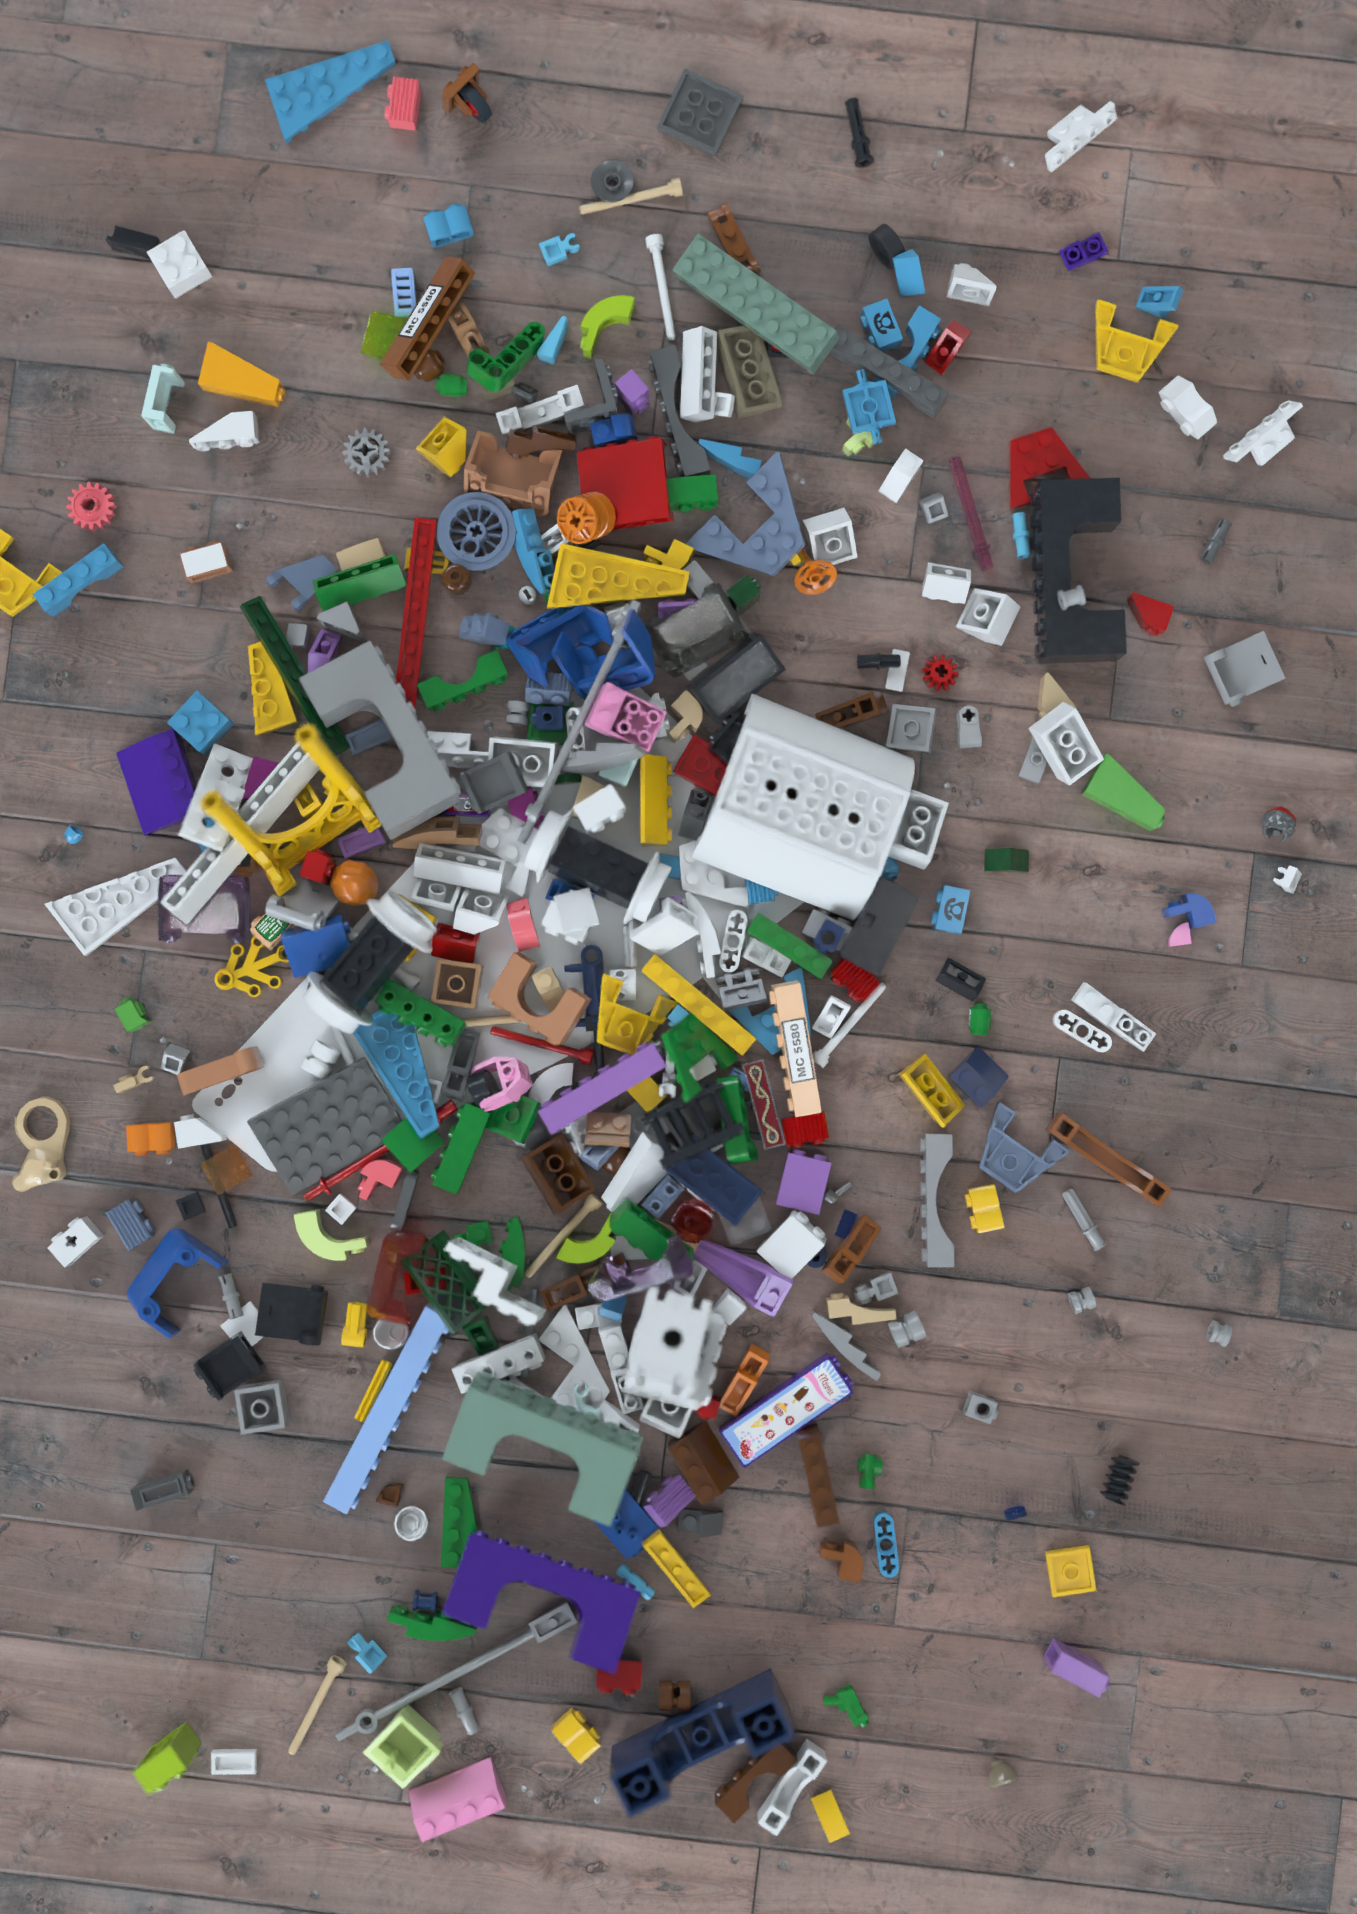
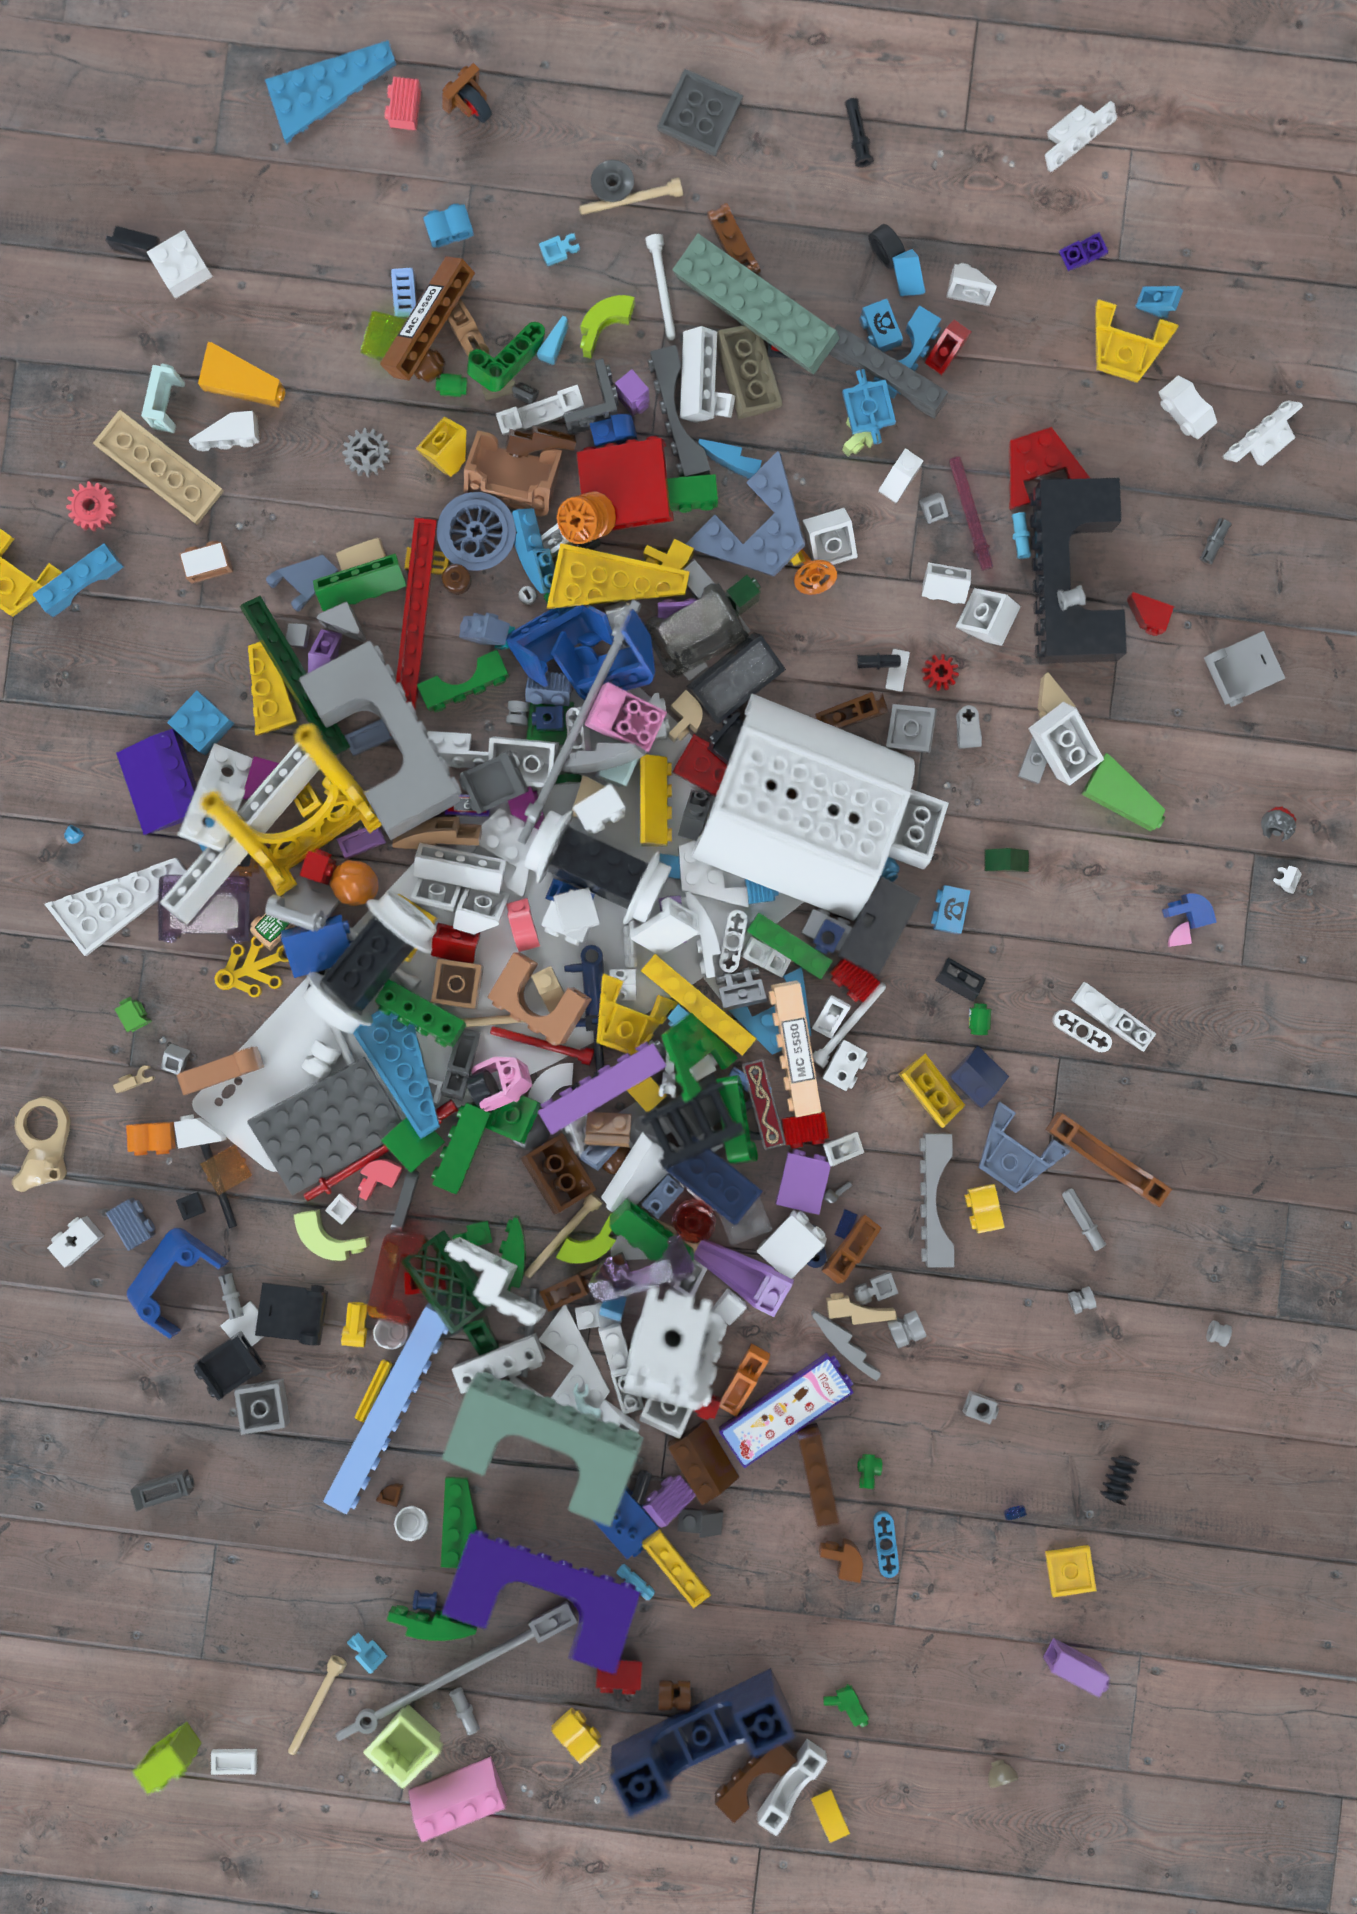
none -> tan plate [93,410,224,525]
none -> white brick [821,1040,868,1091]
none -> white slope [823,1132,864,1166]

